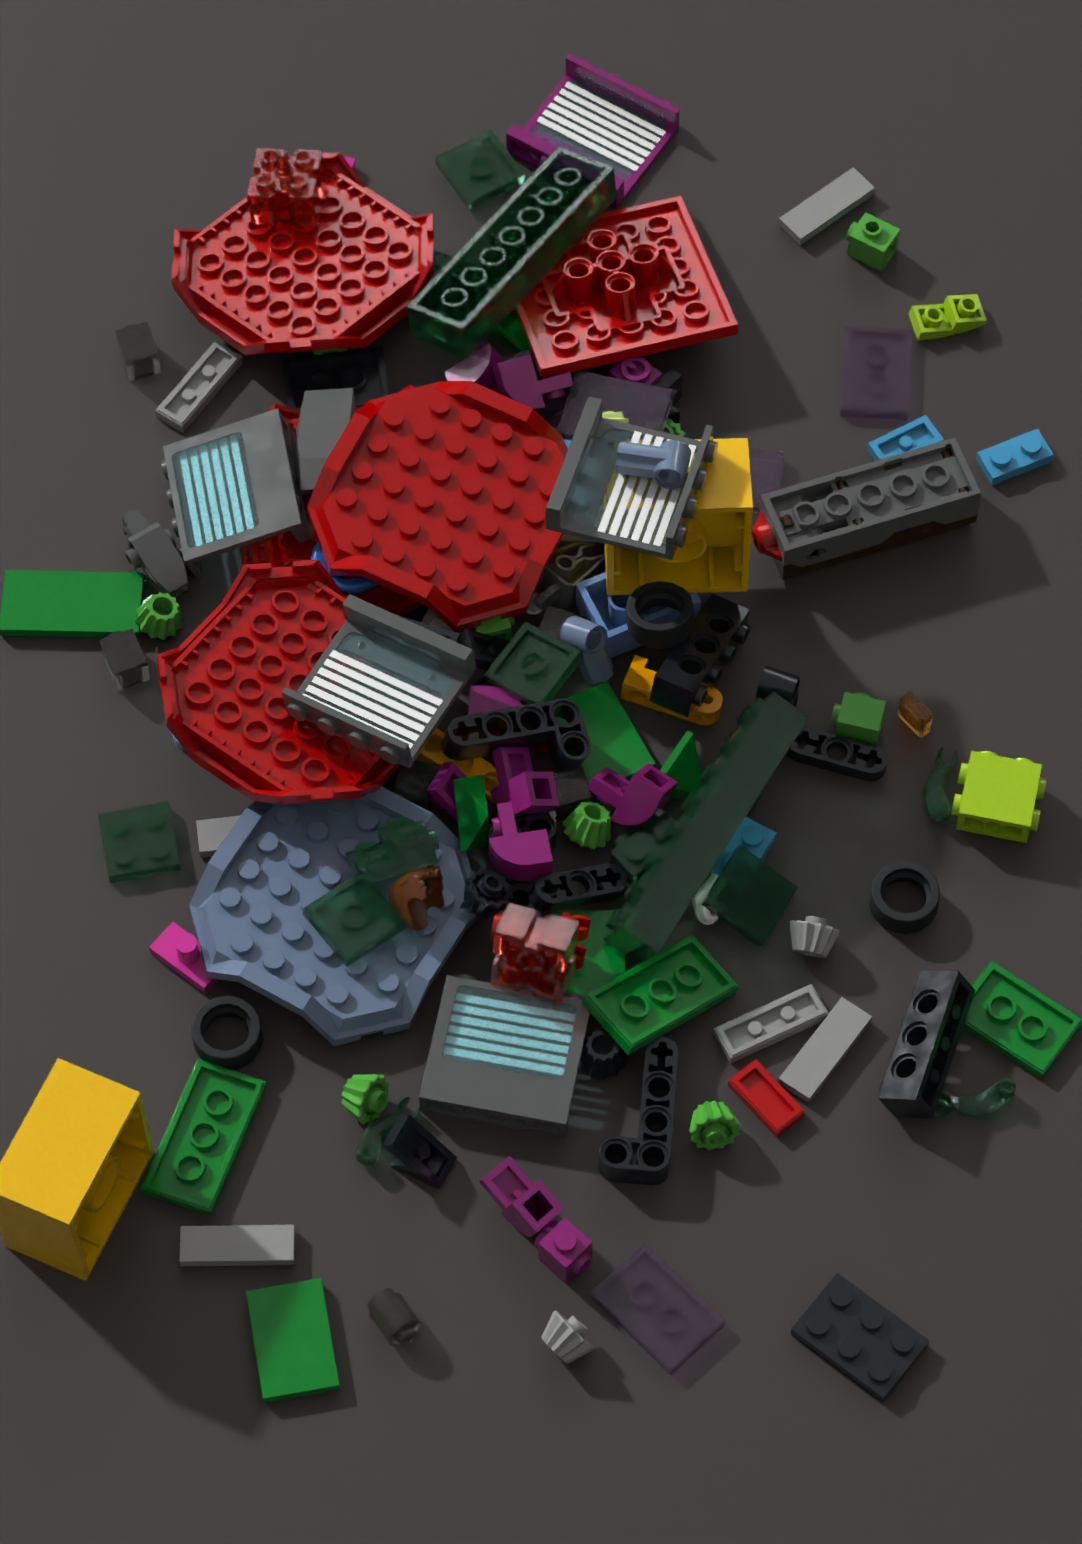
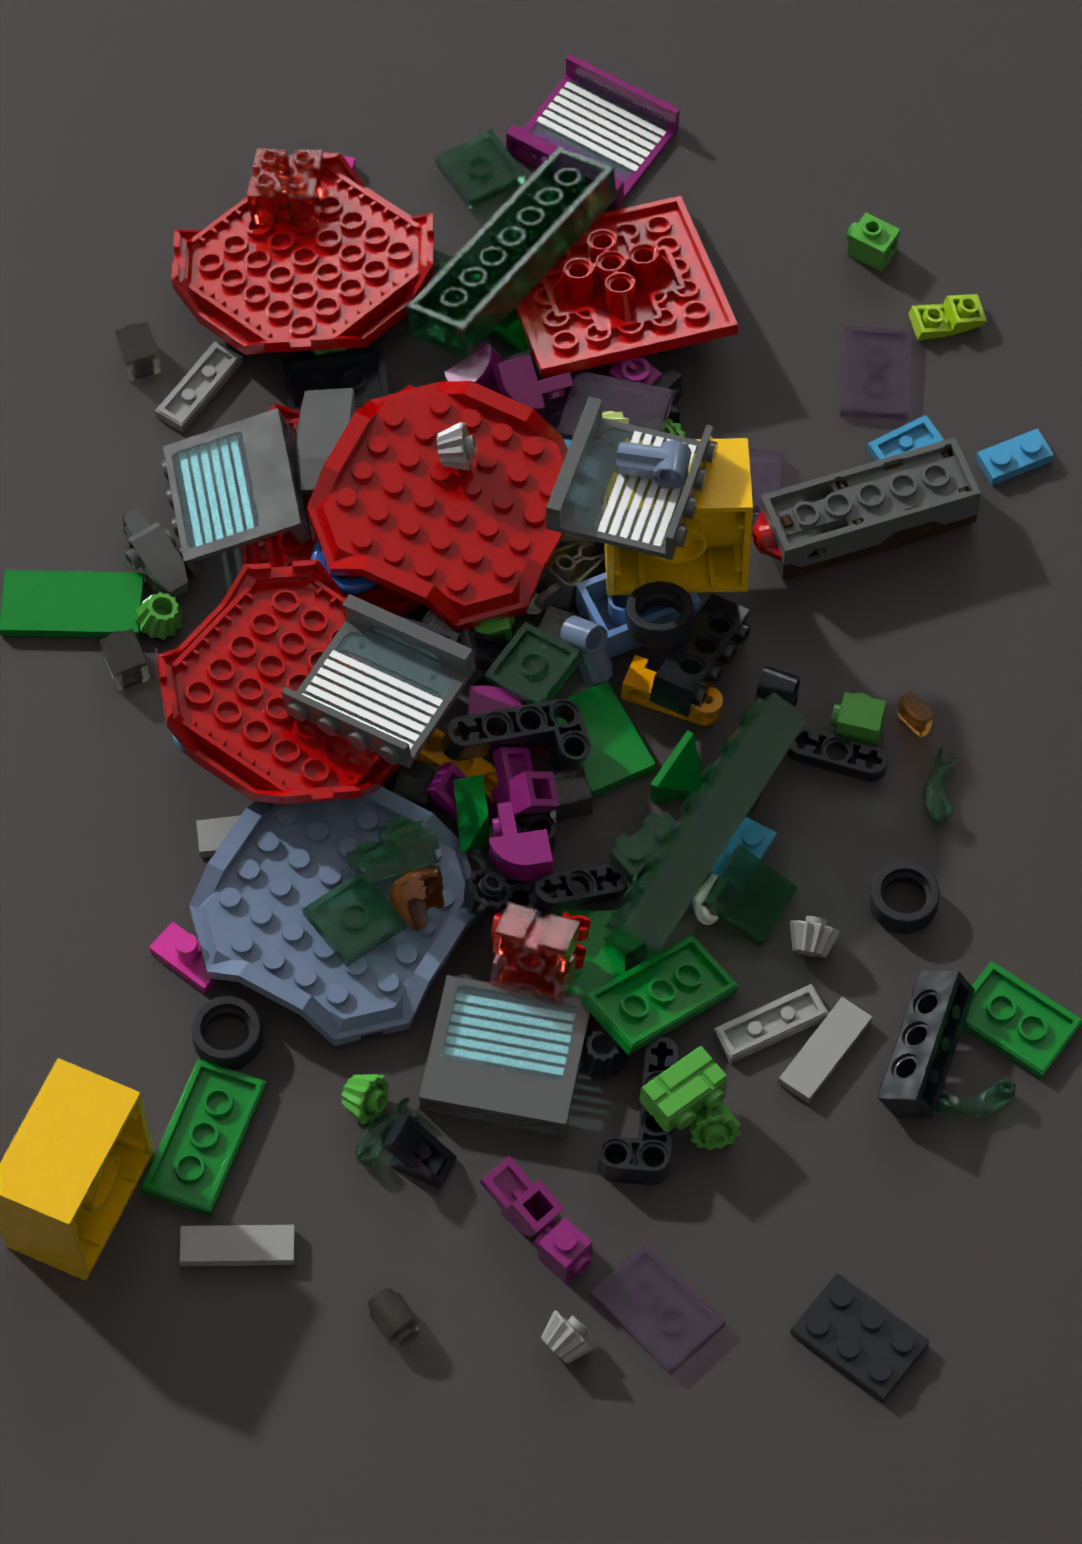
clear green plate [98,801,181,883] -> none
green tile [246,1278,340,1403] -> none
bright green piece [562,801,611,850] -> none
magenta brick [587,763,678,825] -> none
red tile [728,1059,805,1138] -> none
light grey tile [778,167,875,245] -> none
lime brick [951,751,1047,843] -> none
none -> light grey piece [437,422,477,470]
none -> bright green brick [639,1046,728,1133]

